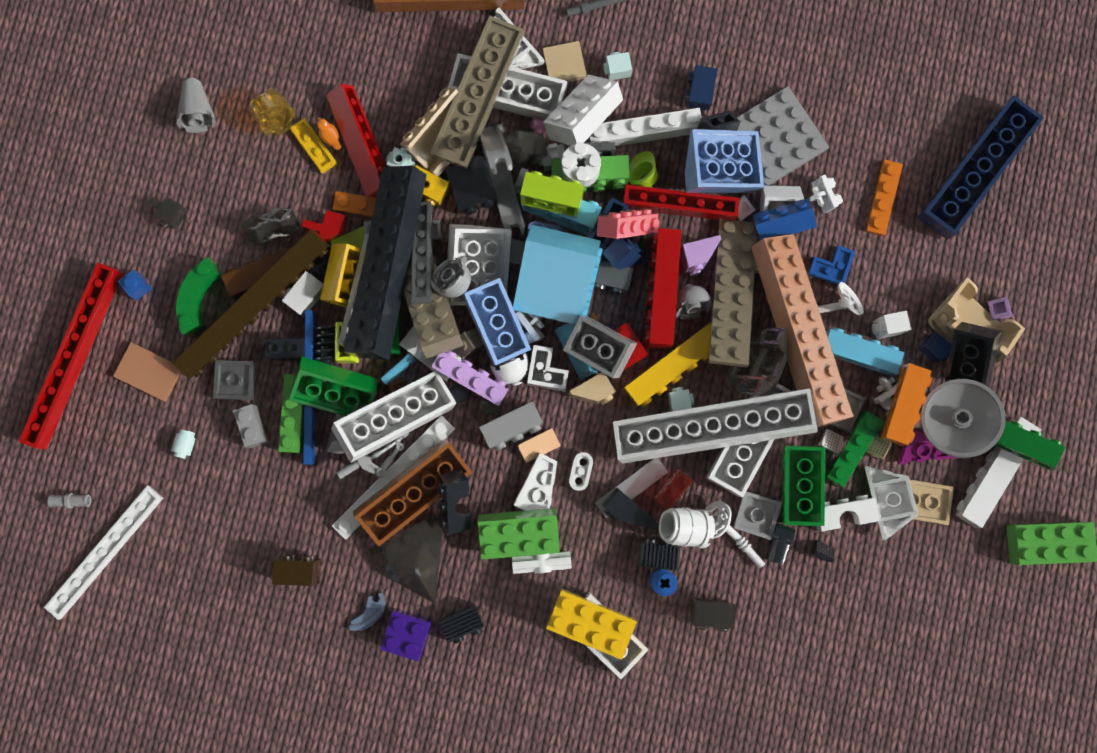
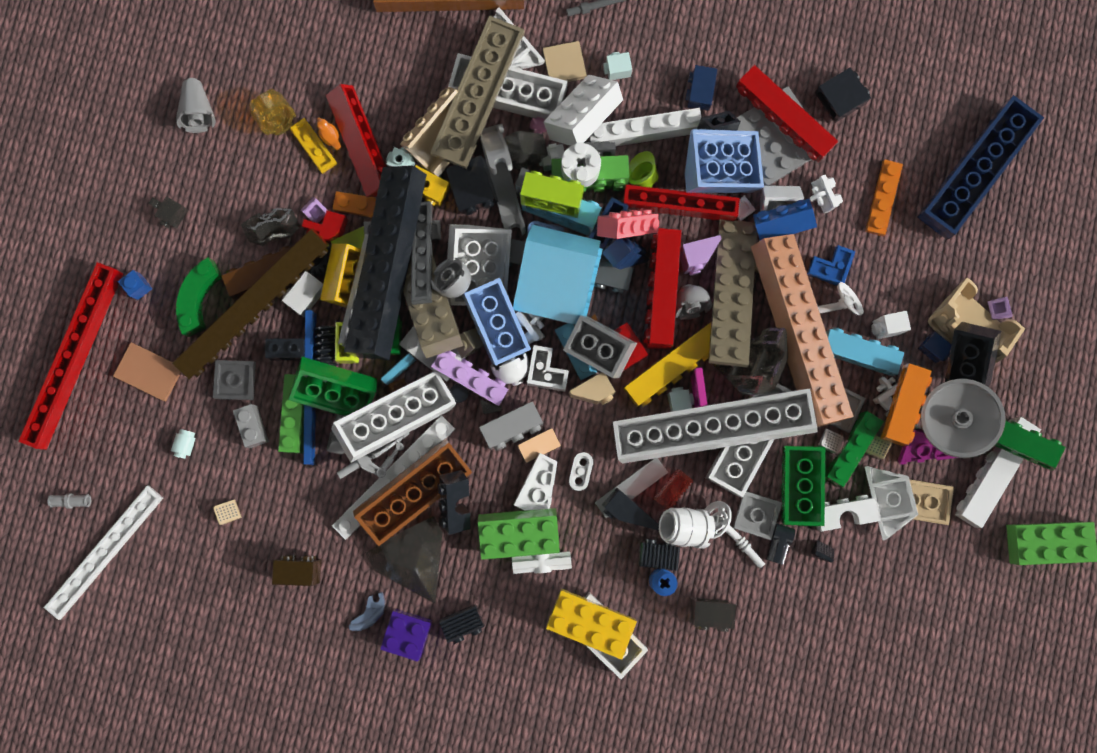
none -> tan slope [213,500,242,525]
none -> lavender slope [301,197,327,223]
none -> dark pink tile [691,368,708,408]
none -> red brick [736,64,838,163]
none -> black brick [815,67,871,123]

